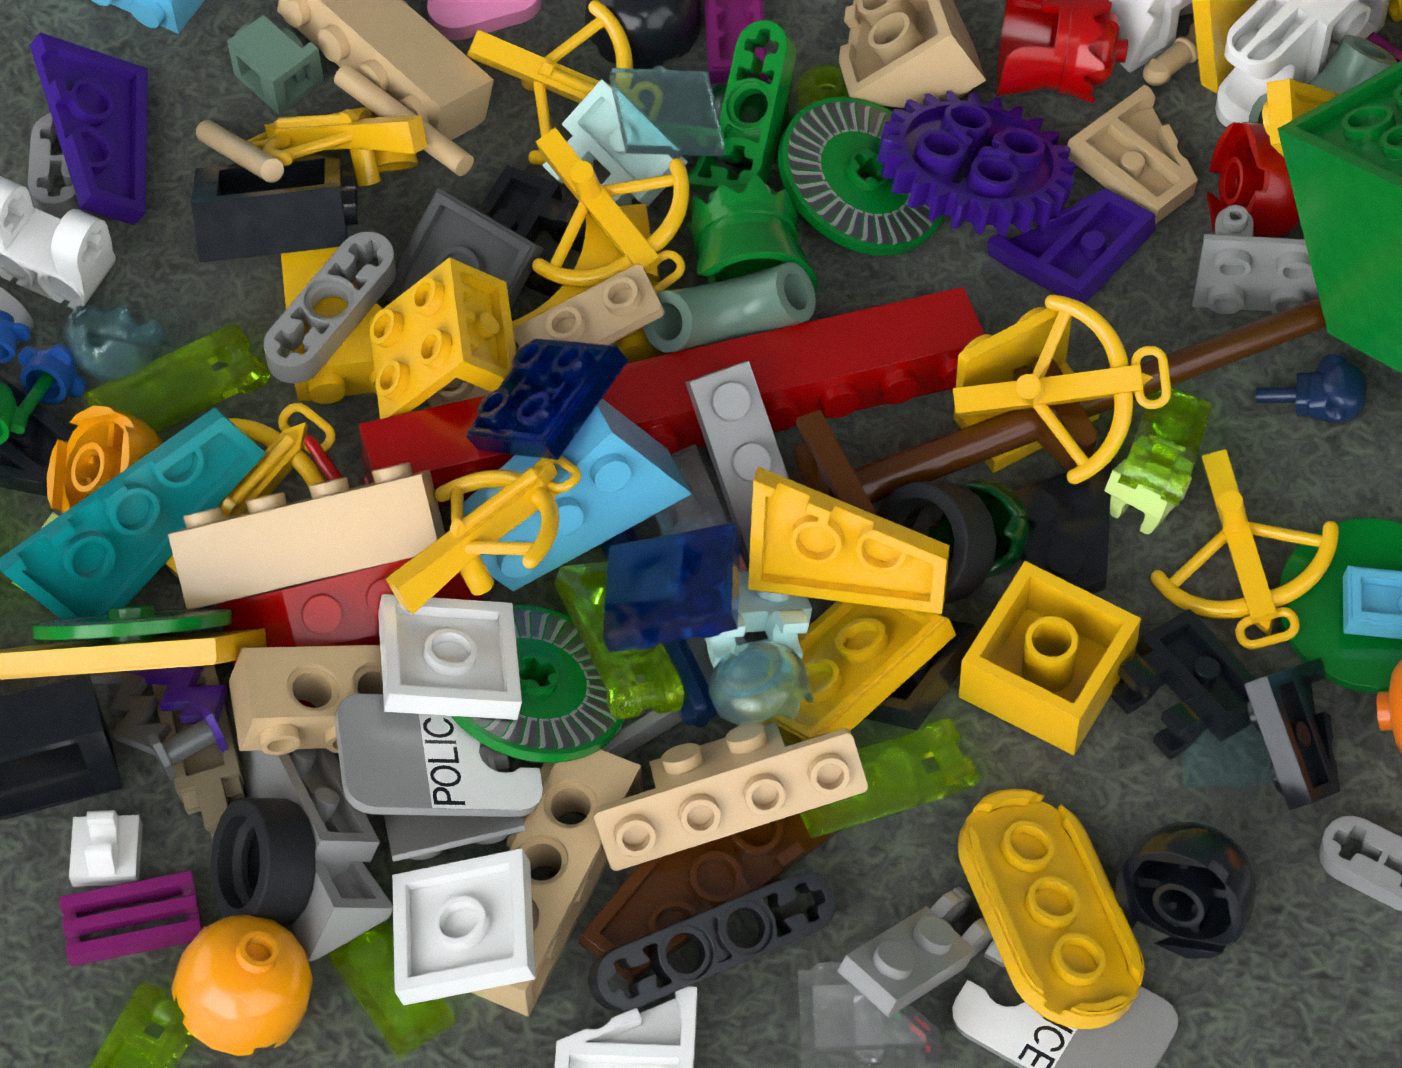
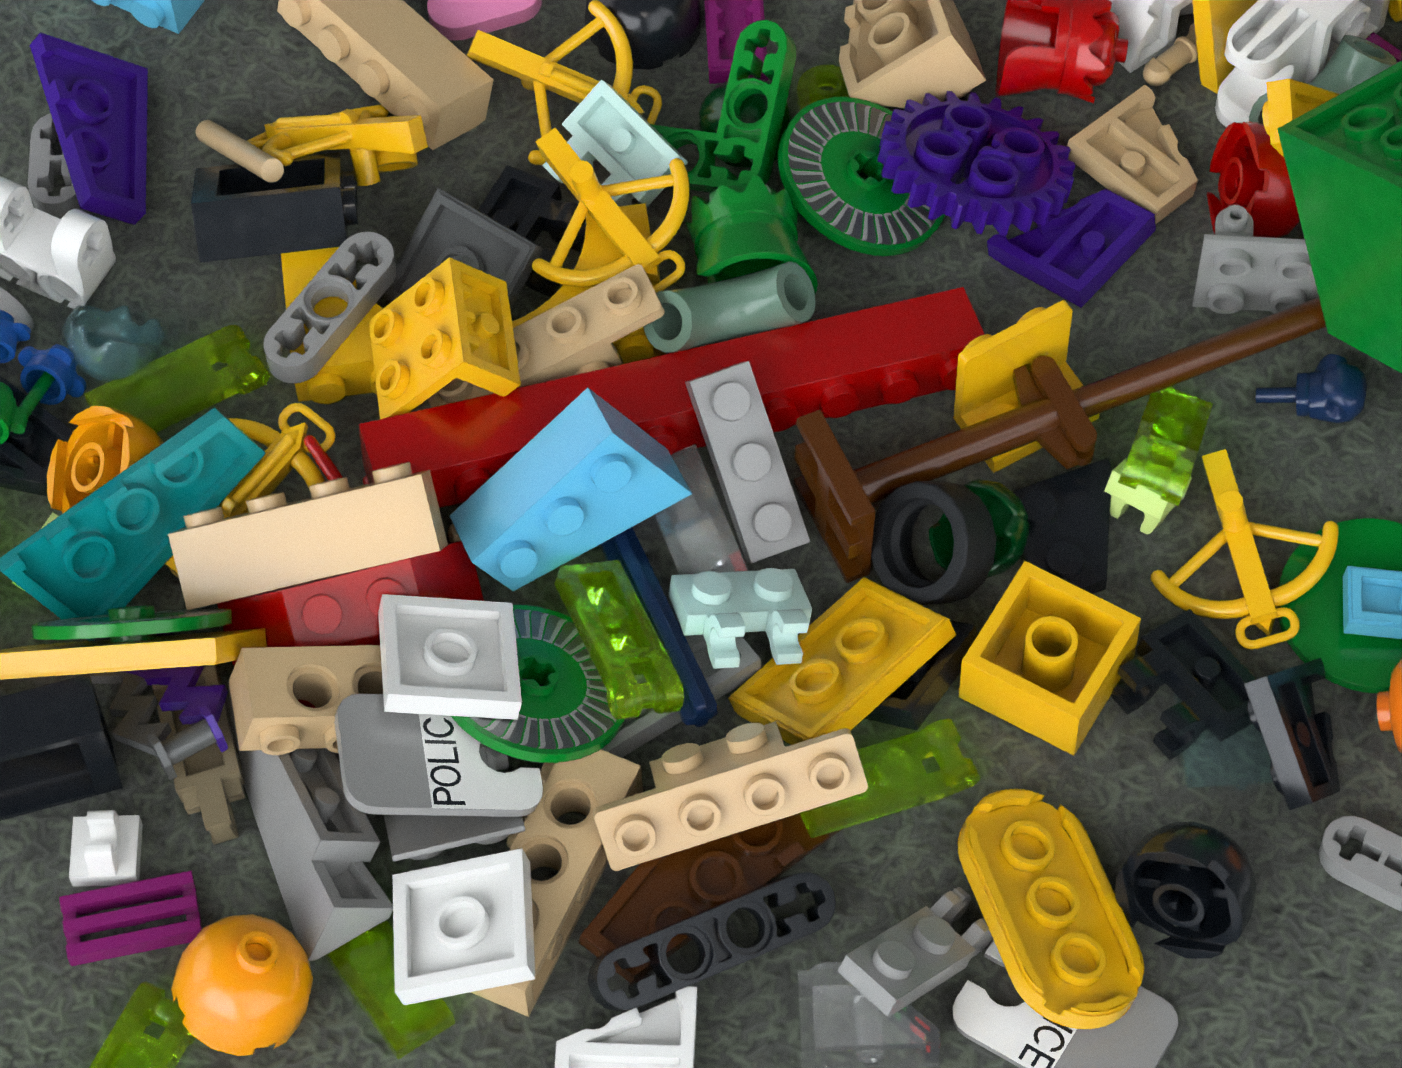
black tyre [211,797,316,926] -> none
sand green brick [227,15,324,115] -> none
tan bar [334,64,474,176] -> none
yellow piece [386,454,581,615] -> none
clear blue tile [465,339,629,460] -> none
clear blue tile [603,522,741,653] -> none
clear light blue piece [609,65,726,159] -> none
clear light blue hair [708,639,814,726] -> none
yellow wing [748,466,950,614] -> none
yellow piece [953,294,1171,484] -> none

